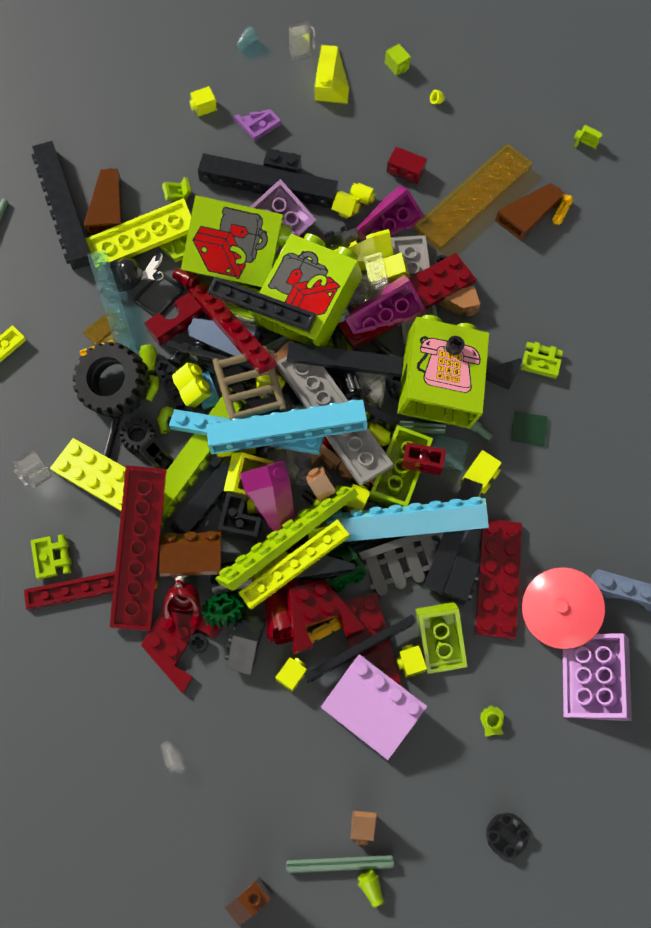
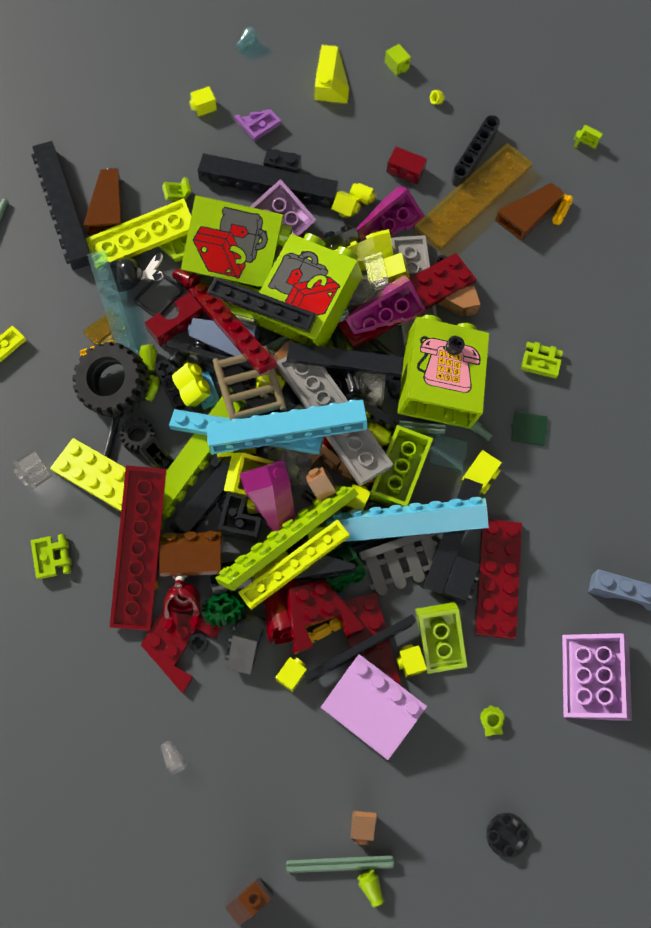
dark red tile [24,571,115,610] -> none
lime arm [157,406,174,434] -> none
clear brick [289,20,315,60] -> none
dark red brick [401,442,446,476] -> none
black slope [485,358,522,390] -> none
coral dish [522,568,605,649] -> none
none -> black beam [451,115,500,187]

